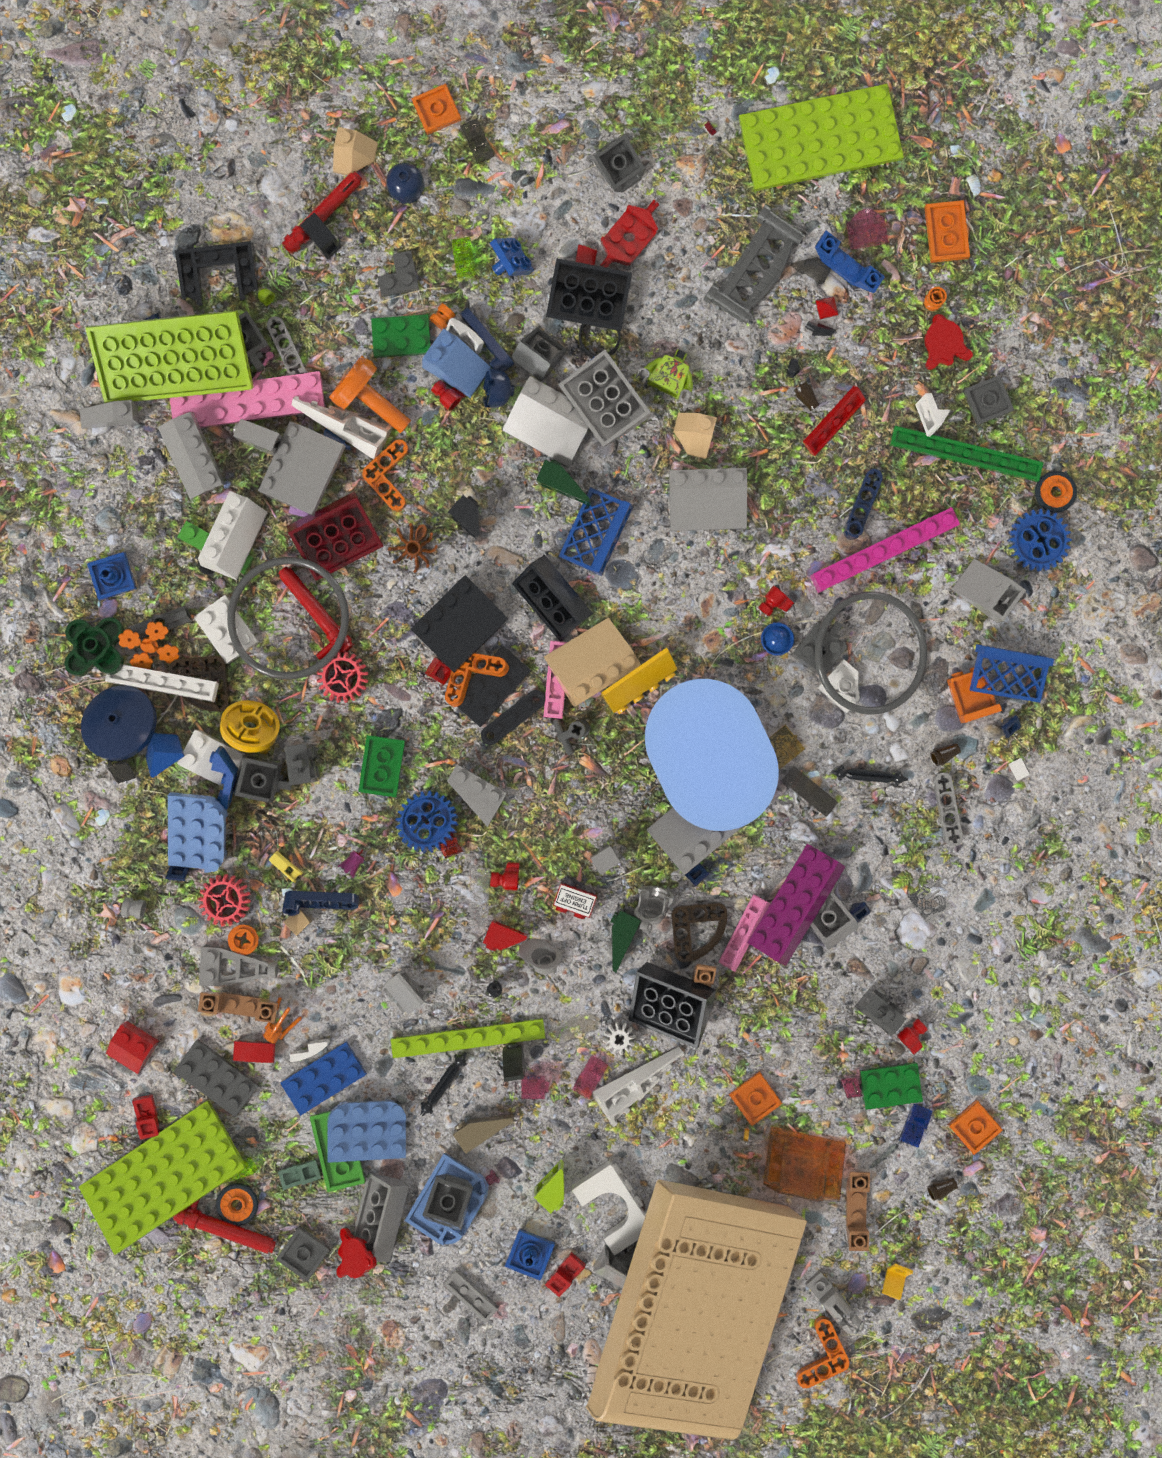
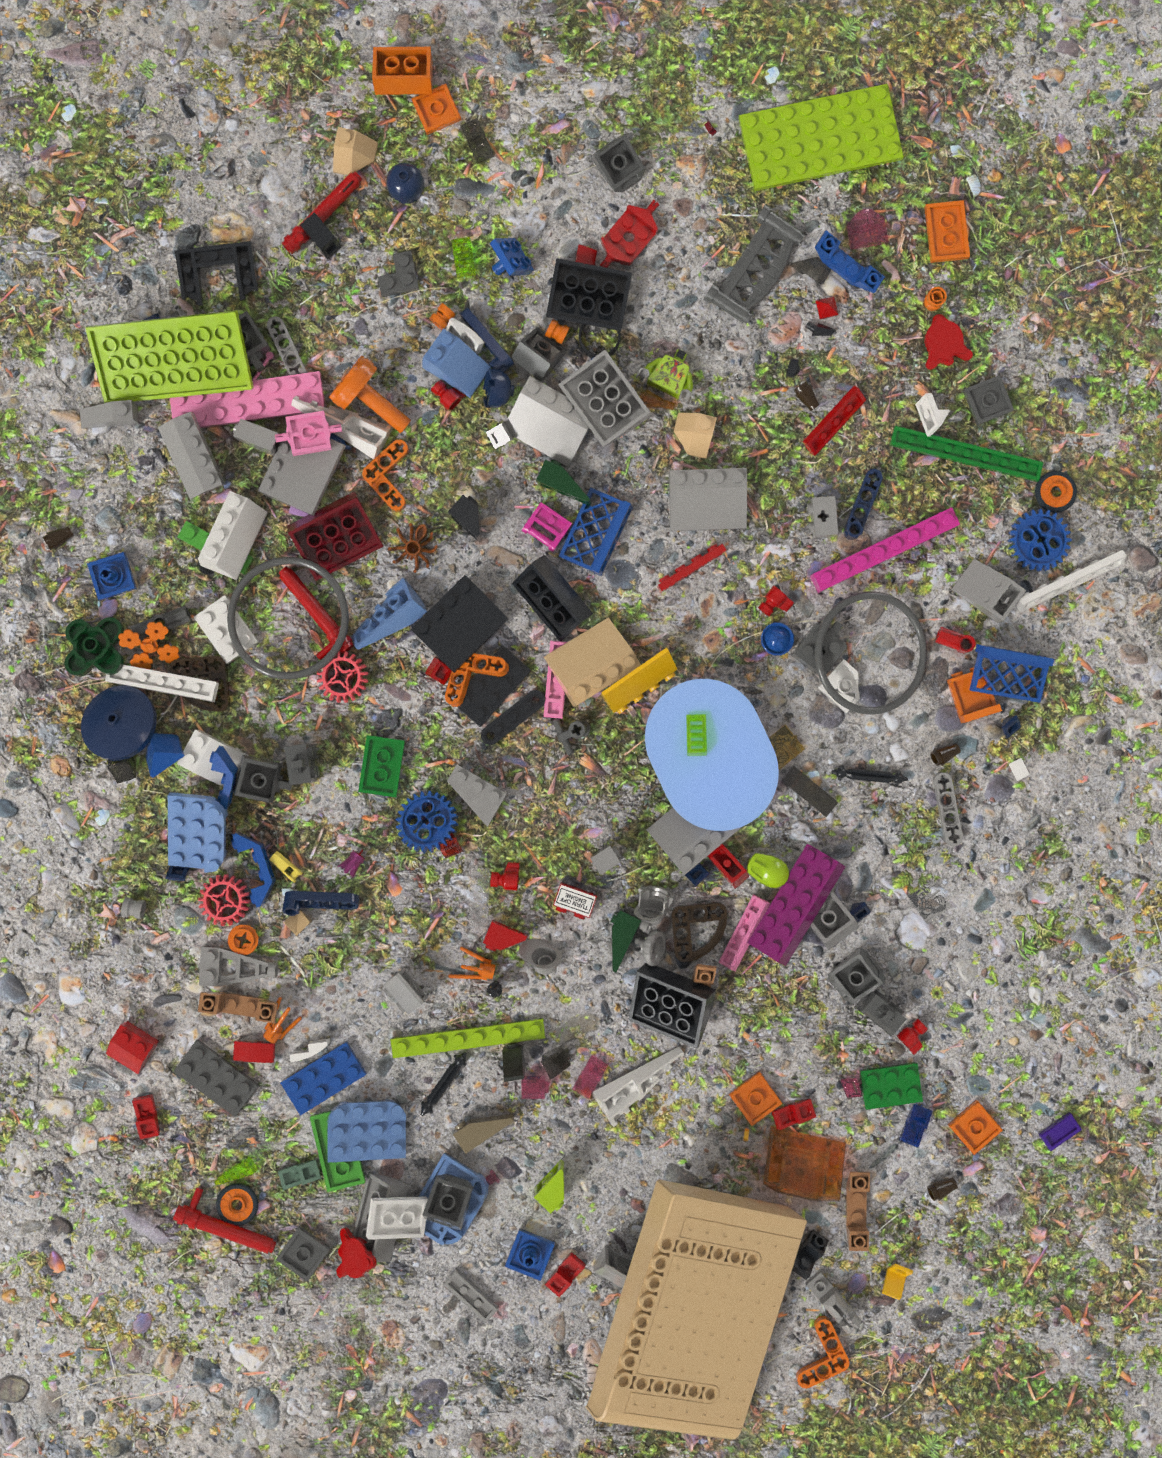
lime plate [79,1101,247,1255] -> none
yellow piece [220,700,280,754] -> none
lime hinge [258,288,275,306] -> none
green plate [371,314,431,358] -> none
white arch [572,1160,647,1256] -> none
white gear [603,1022,636,1055] -> none
none -> dark brown cone [43,526,74,550]
none -> blue slope [231,832,276,908]
none -> bright pink plate [275,411,342,456]
none -> medium blue wedge [352,578,427,650]
none -> white plate [366,1196,428,1240]
none -> orange brick [372,46,433,95]
none -> orange plant [448,947,496,981]
none -> plate [486,422,513,449]
none -> dark pink plate [522,502,572,552]
none -> clear smoke slope [541,1044,573,1080]
none -> orange wheel [545,319,570,345]
none -> light grey hair [635,931,666,967]
none -> clear orange cone [640,389,675,410]
none -> red plate [657,544,726,593]
none -> clear neon green slope [686,714,707,756]
none -> red slope [708,844,749,889]
none -> lime helmet [747,853,789,888]
none -> red slope [772,1098,816,1130]
none -> black slope [792,1229,829,1280]
none -> light grey brick [807,496,838,539]
none -> dark grey slope [828,948,886,1004]
none -> red piece [935,627,976,654]
none -> white plate [1017,550,1127,613]
none -> dark purple tile [1038,1112,1082,1151]

